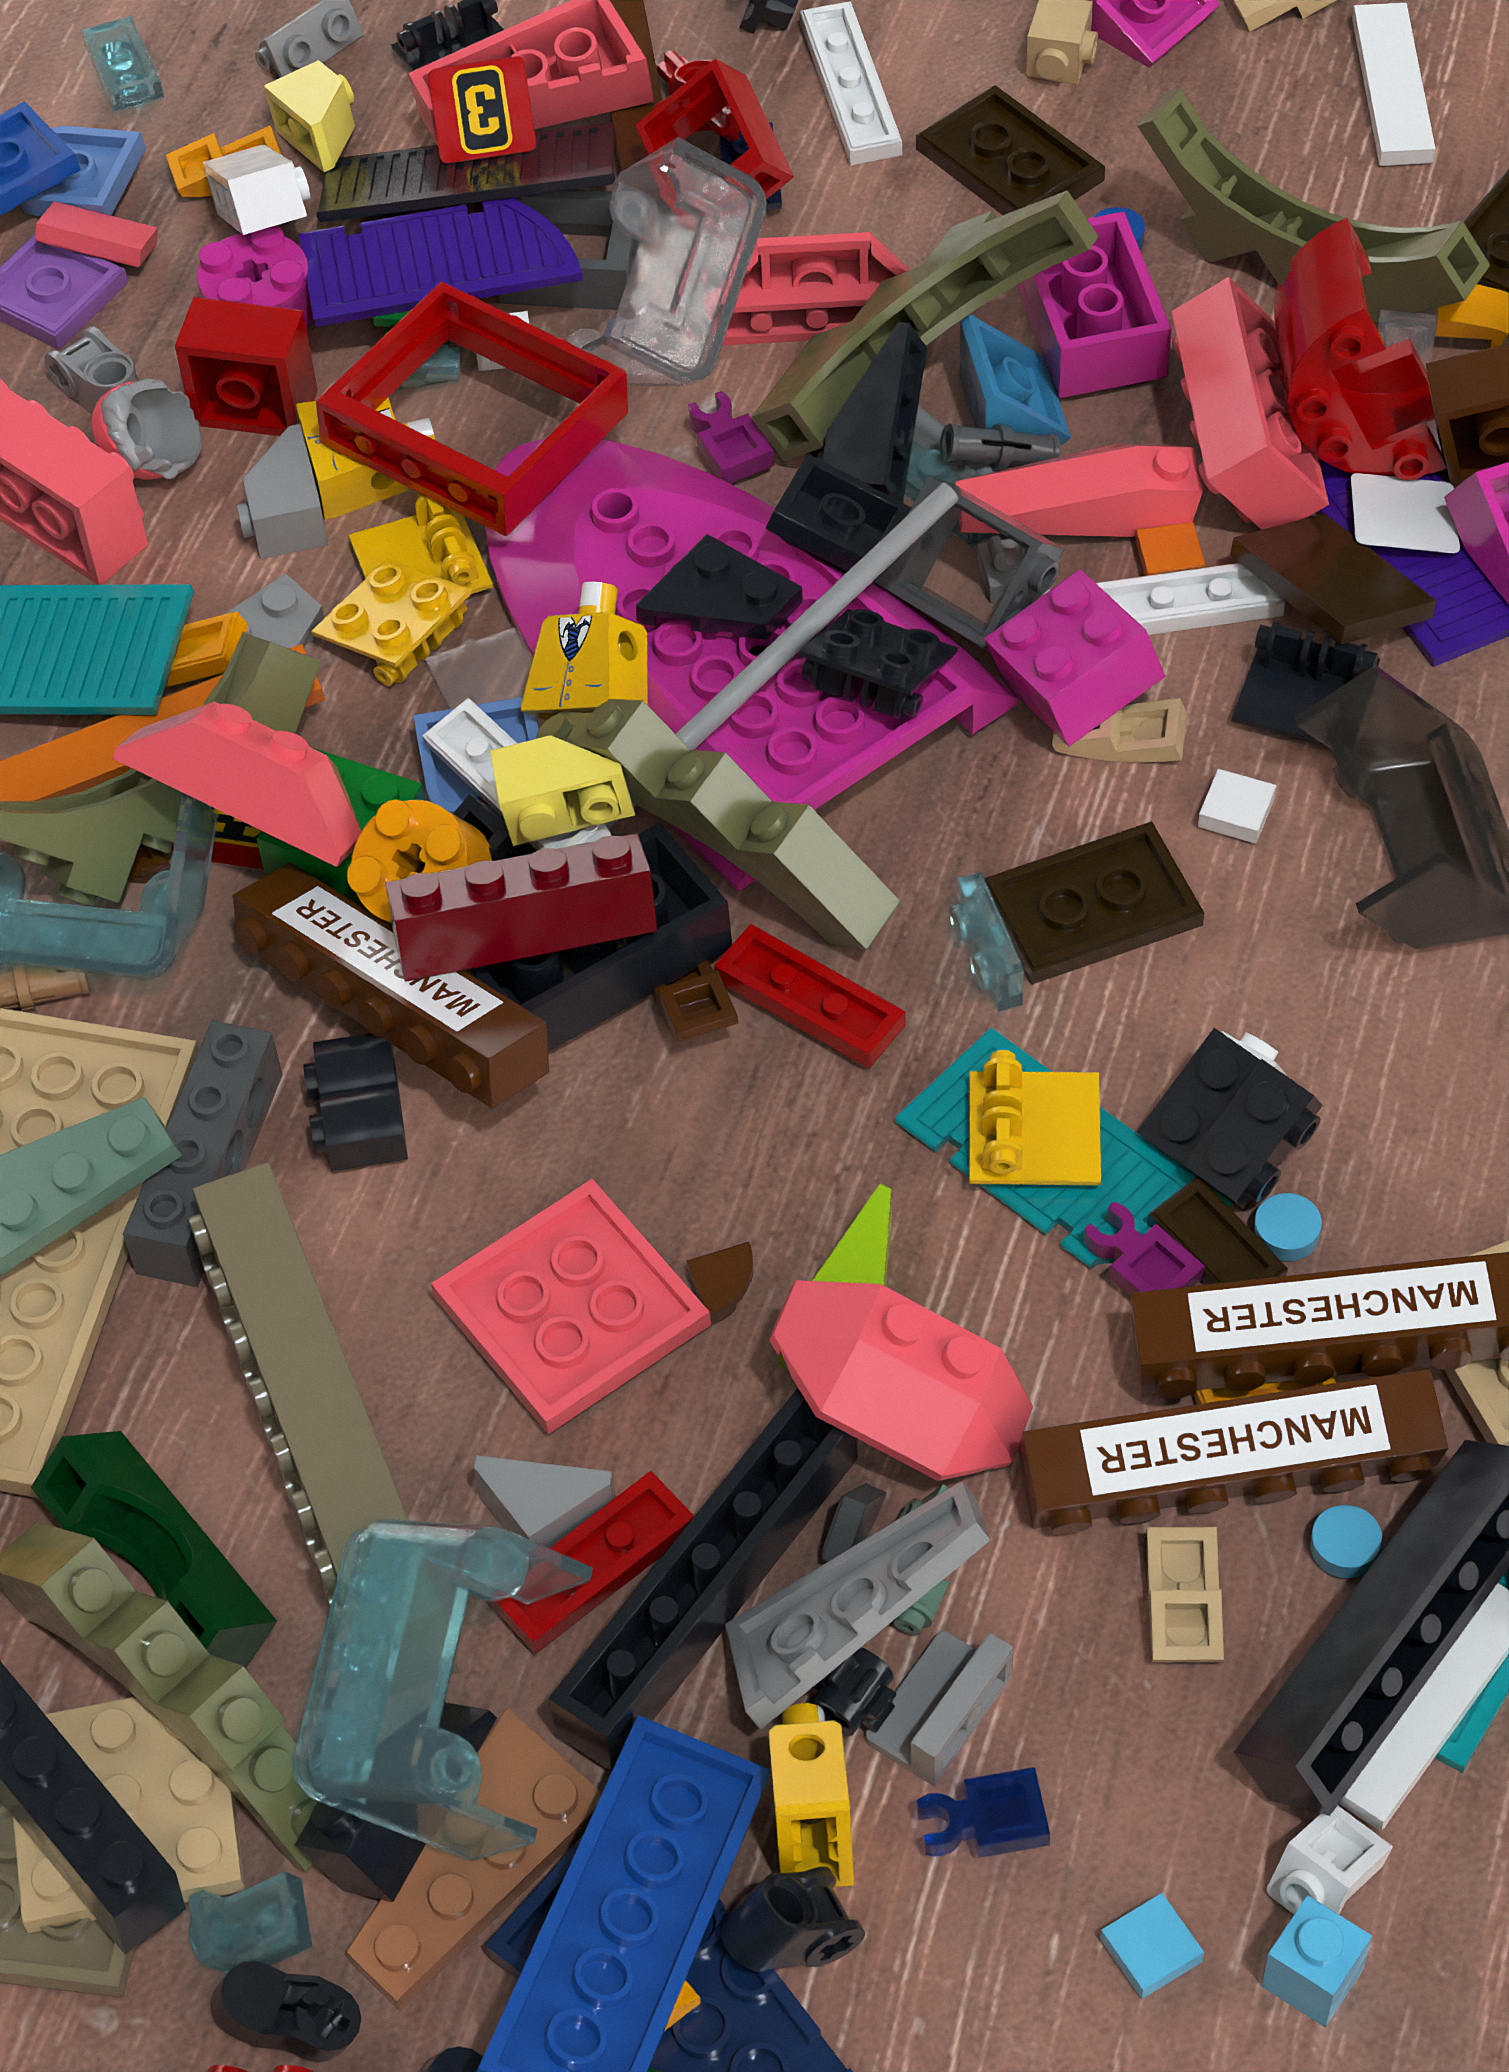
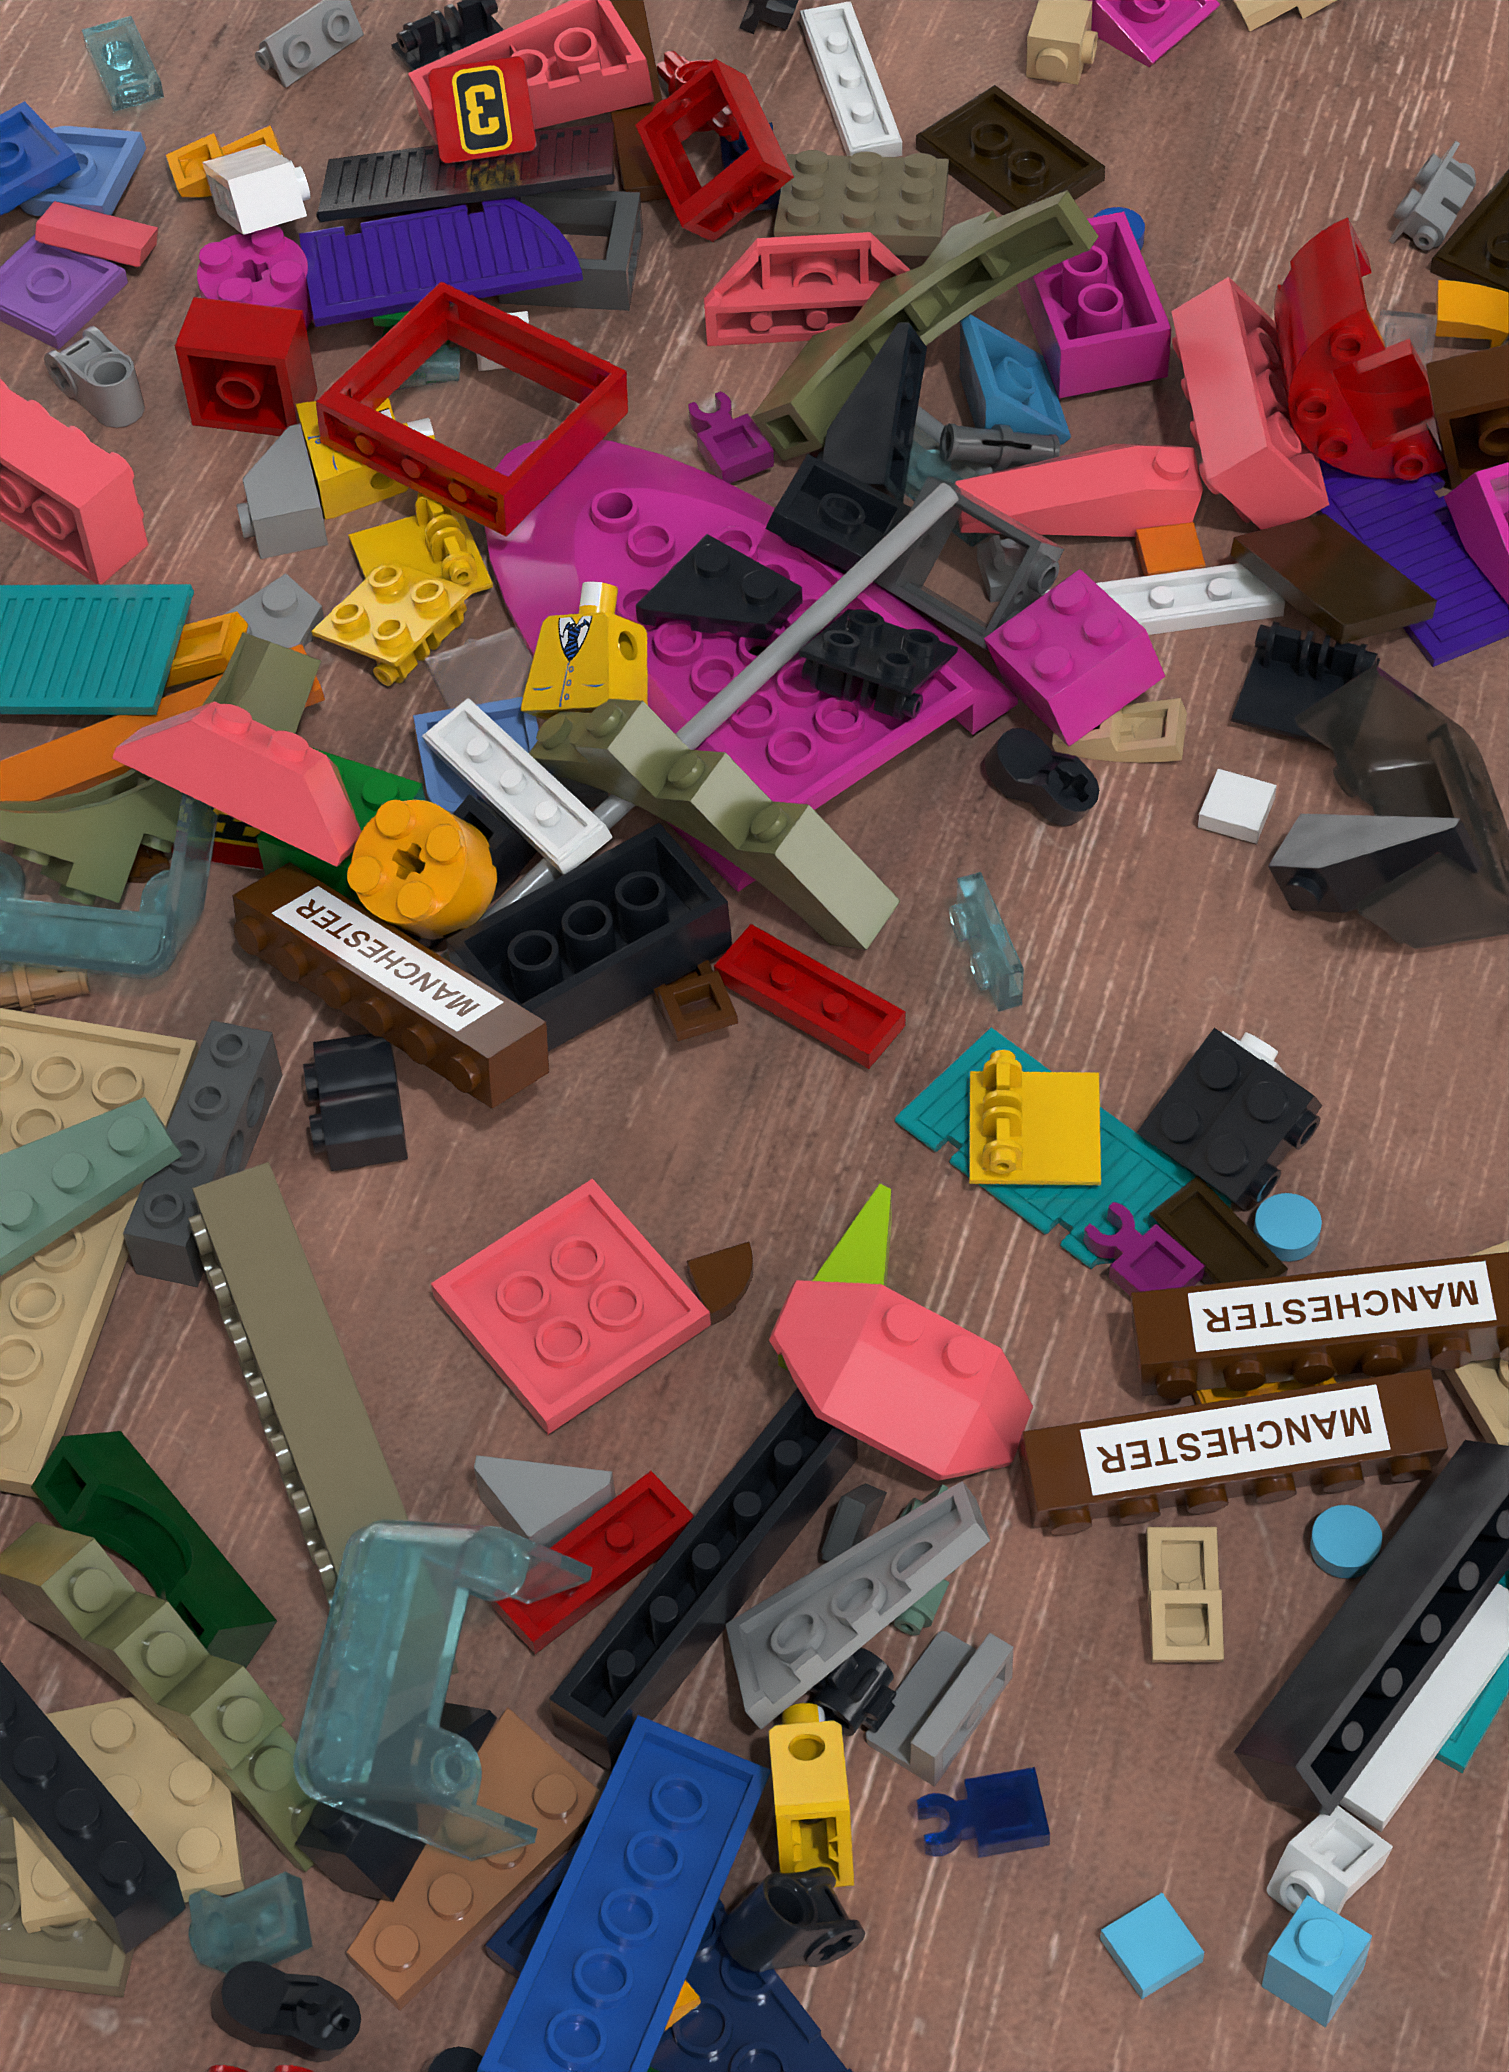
light grey hair [92,378,203,480] -> none
light yellow slope [263,60,355,172] -> none
dark red brick [385,833,657,982] -> none
light yellow slope [490,735,635,846] -> none
clear windscreen [565,137,767,386] -> none
dark brown tile [982,821,1204,985] -> none
olive arch [1137,87,1490,322] -> none
white sticker [1351,473,1460,553] -> none
white tile [1352,3,1435,166] -> none
none -> dark tan plate [774,150,949,256]
none -> black piece [984,728,1100,826]
none -> black slope [1268,814,1483,913]
none -> light grey hinge [1389,141,1476,250]

